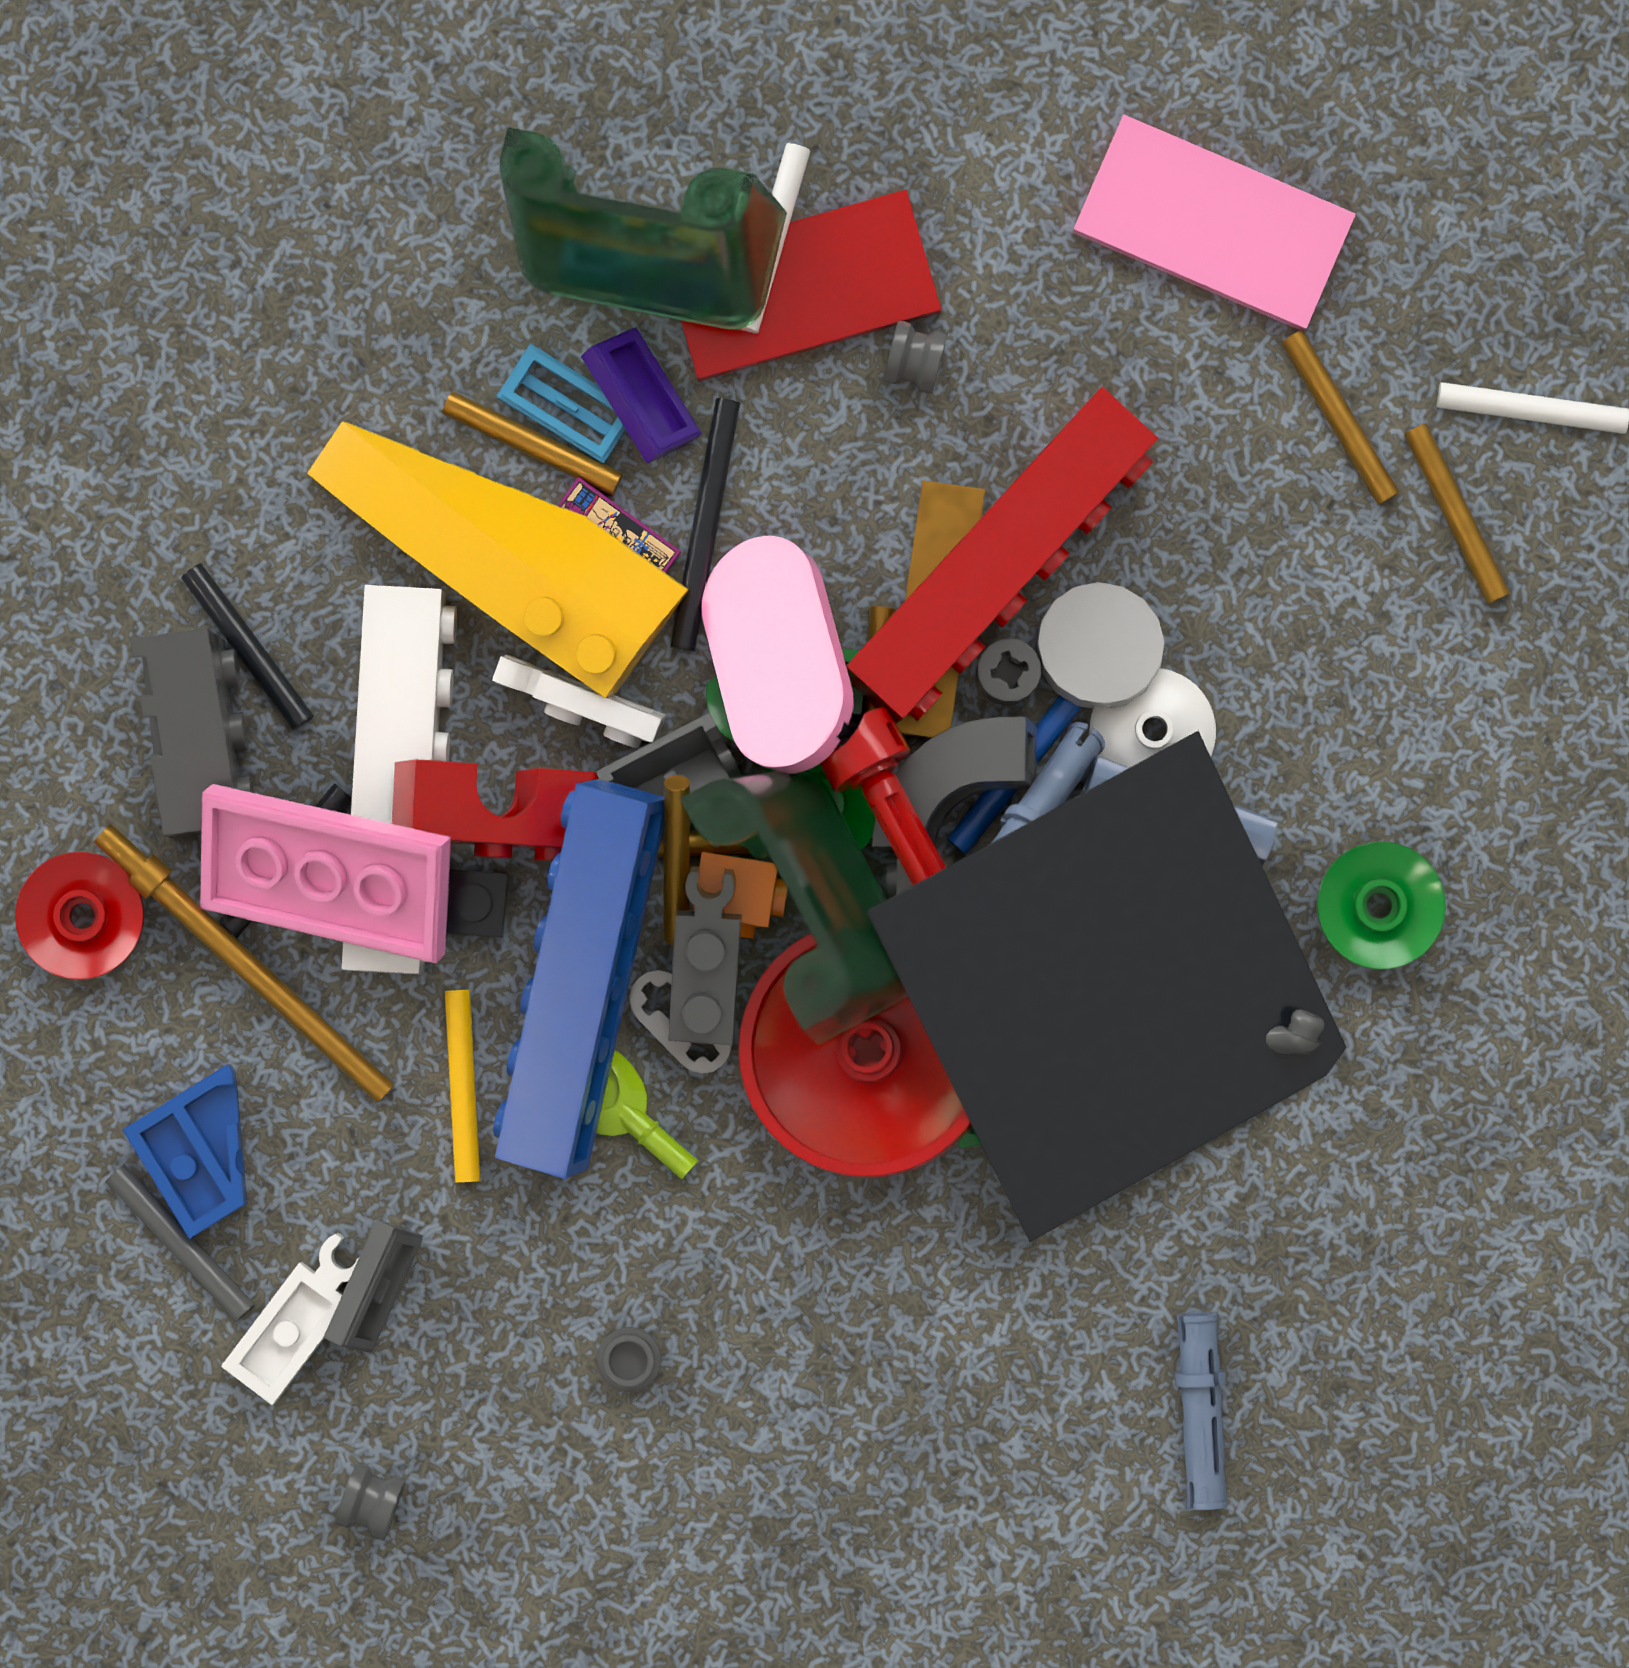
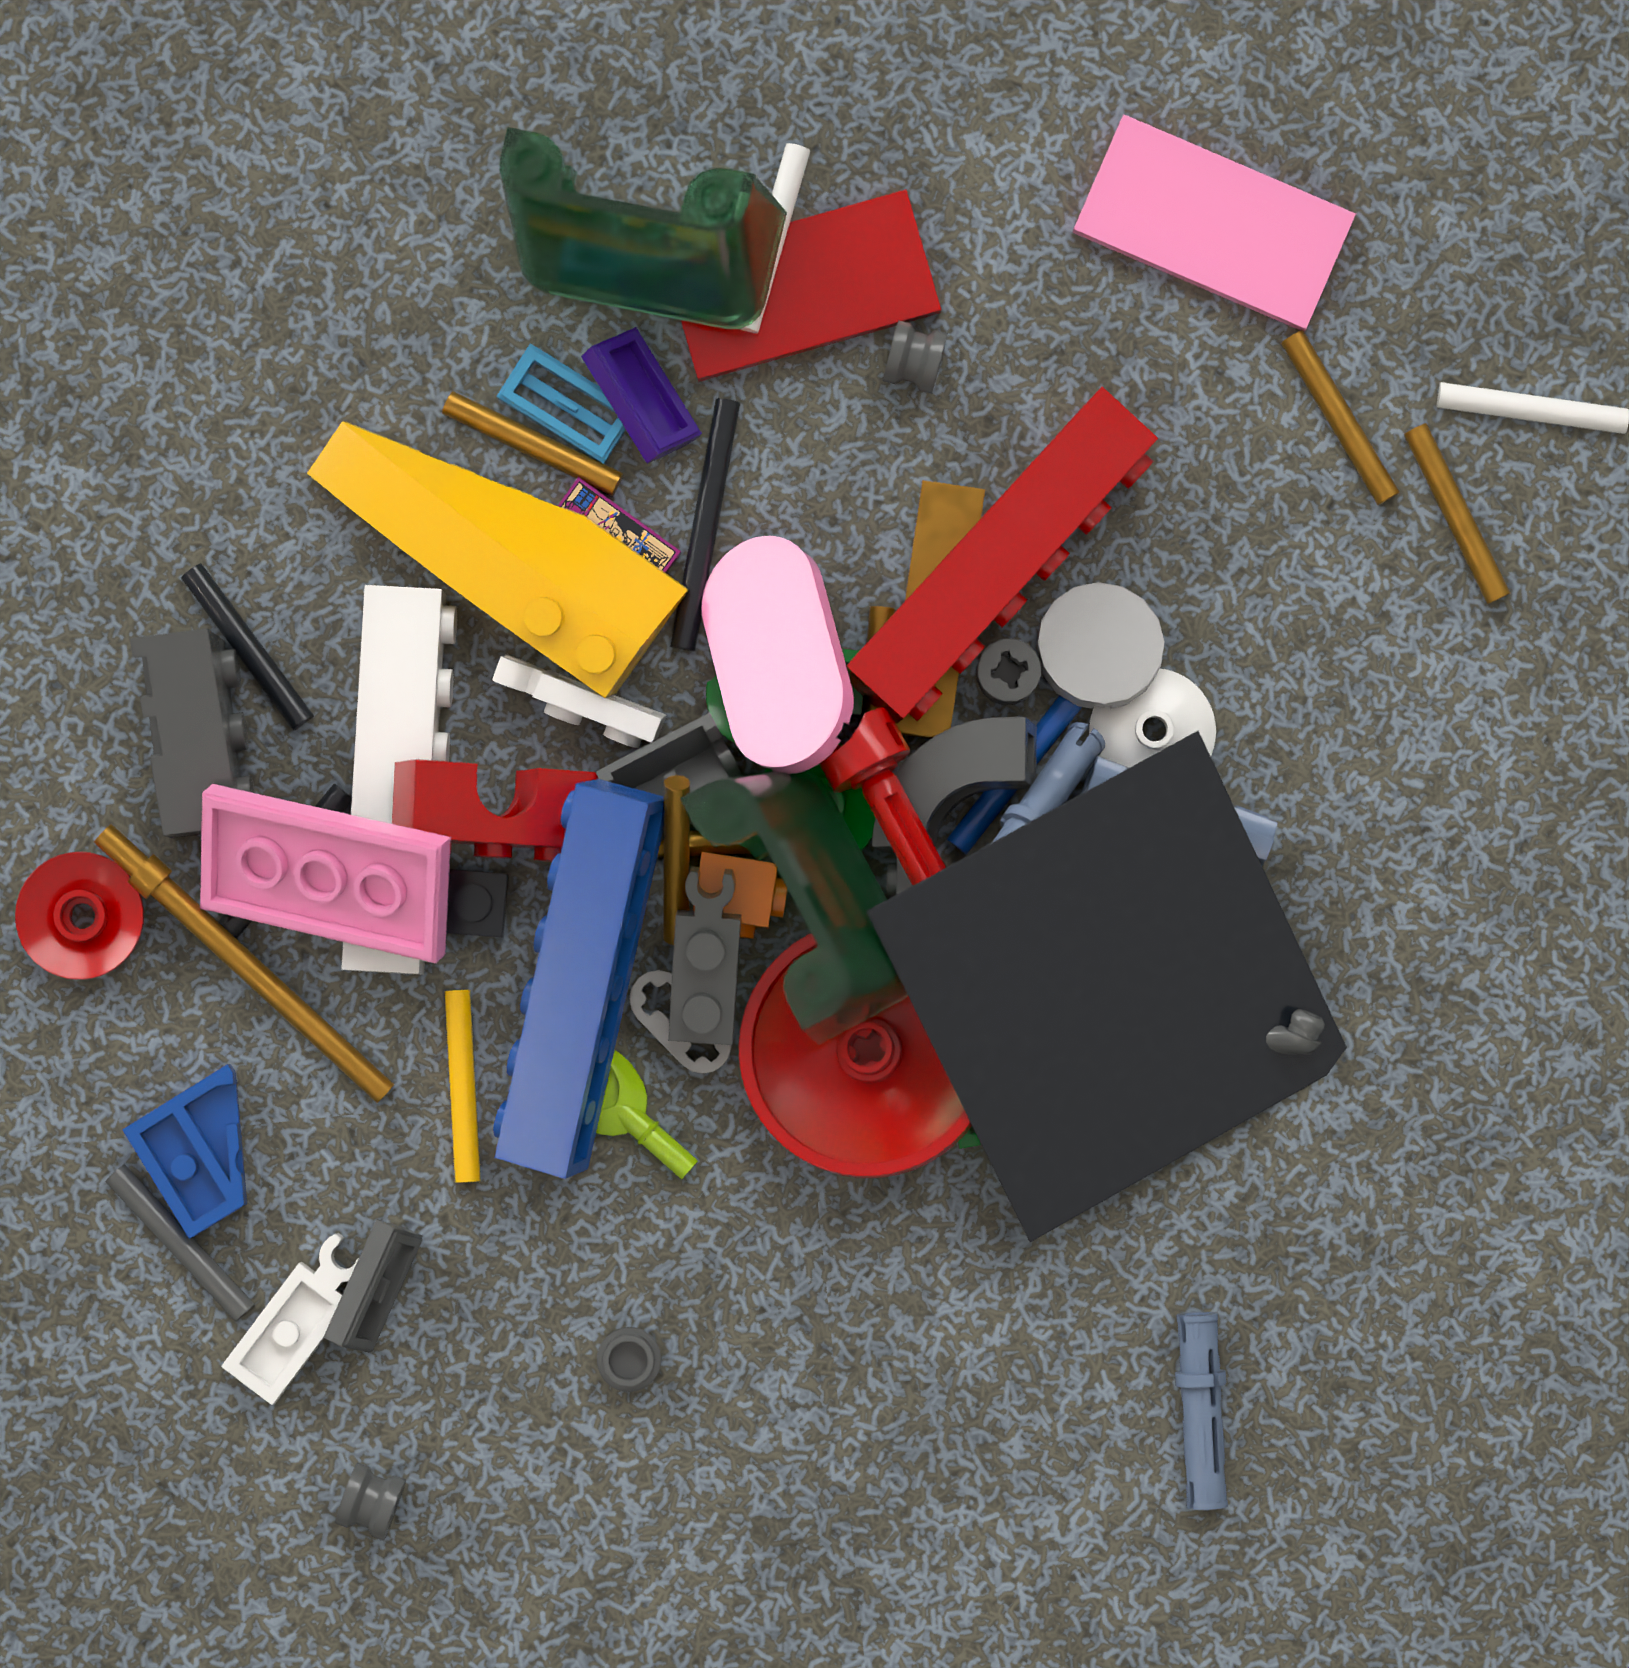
green dish [1317,841,1446,969] -> none

